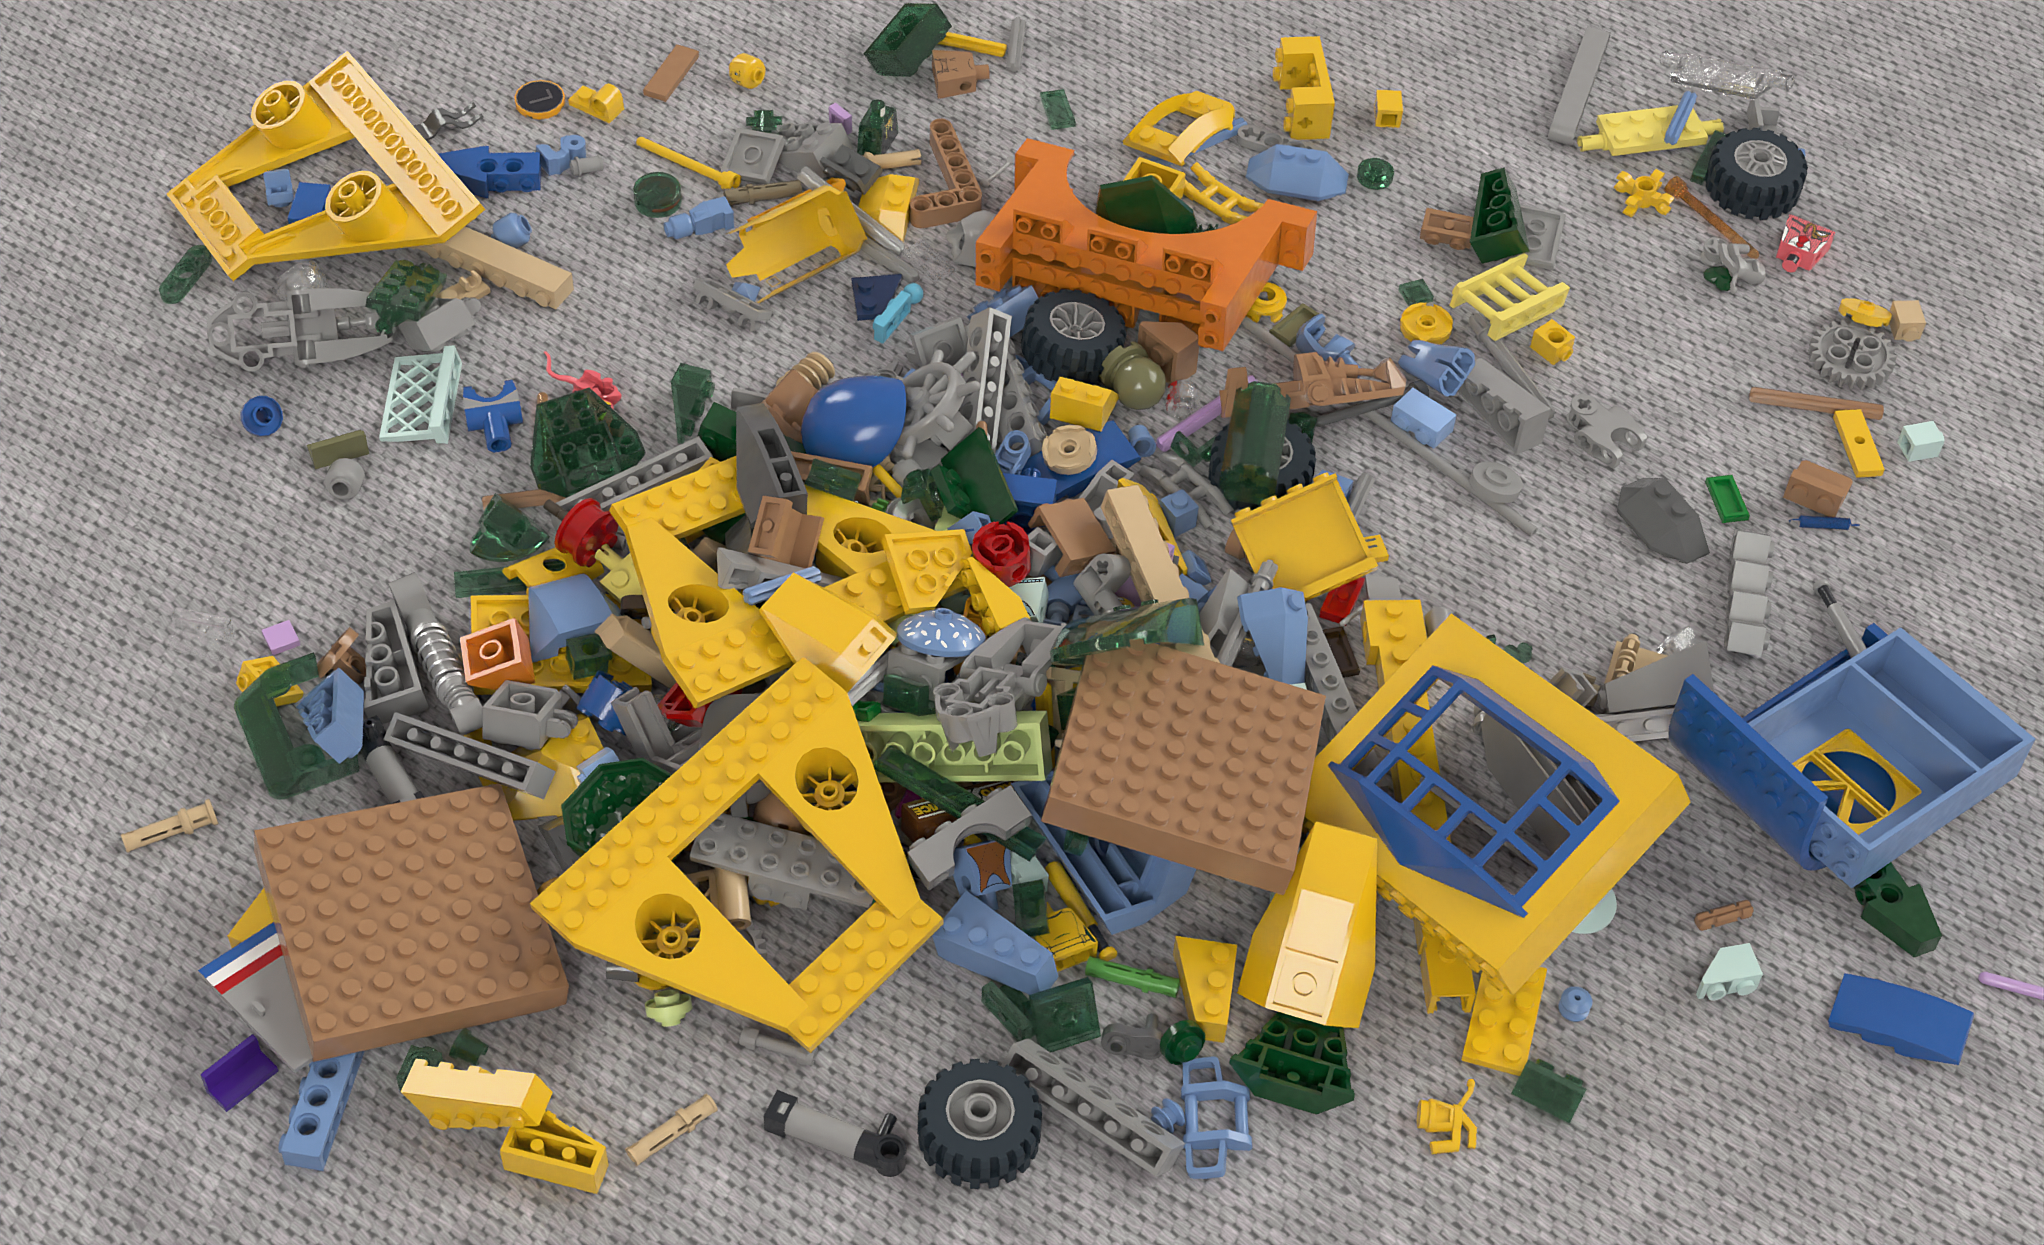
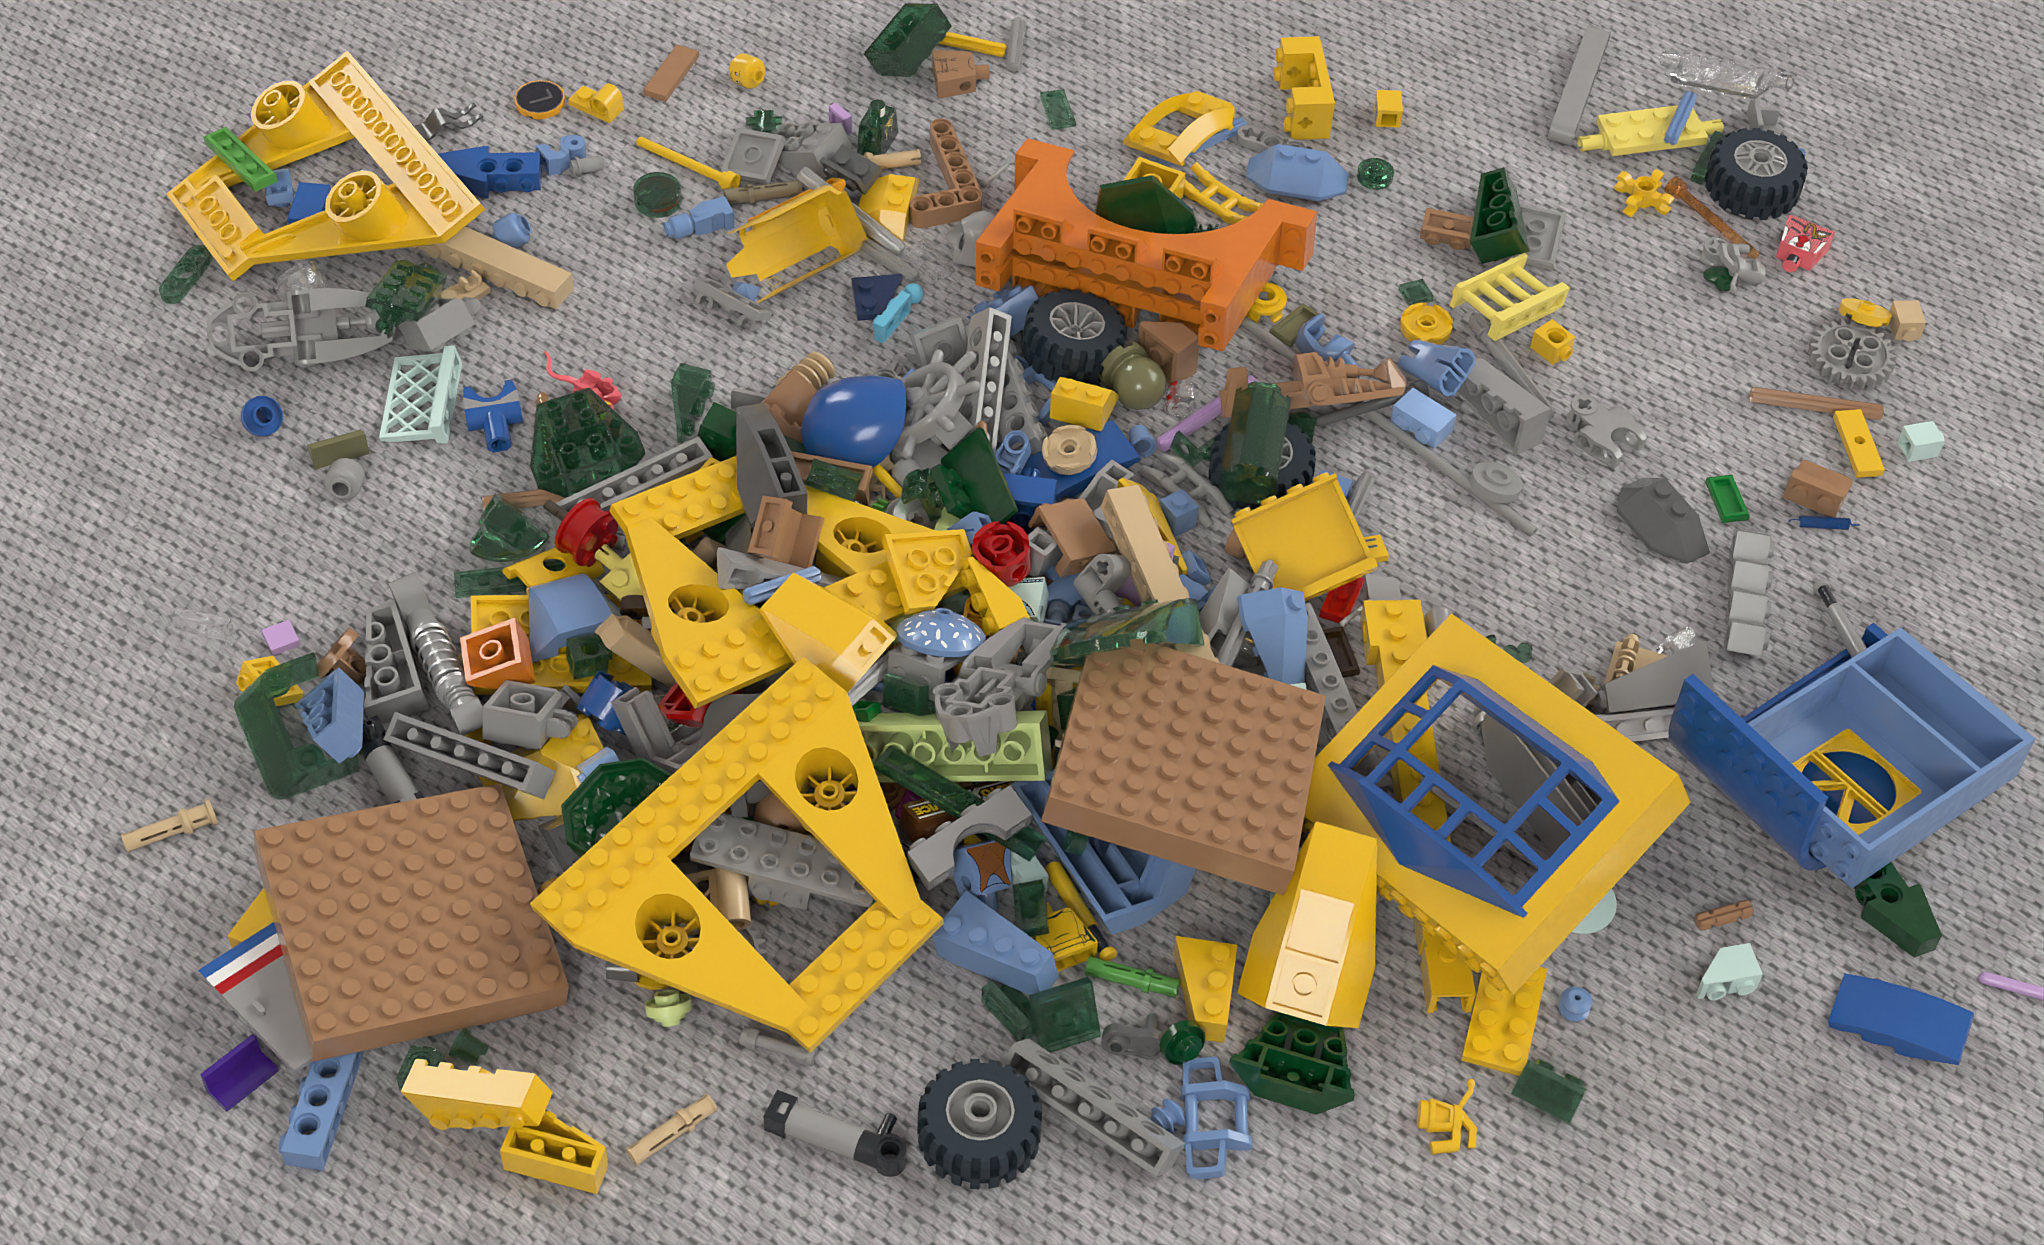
none -> bright green tile [203,127,278,192]

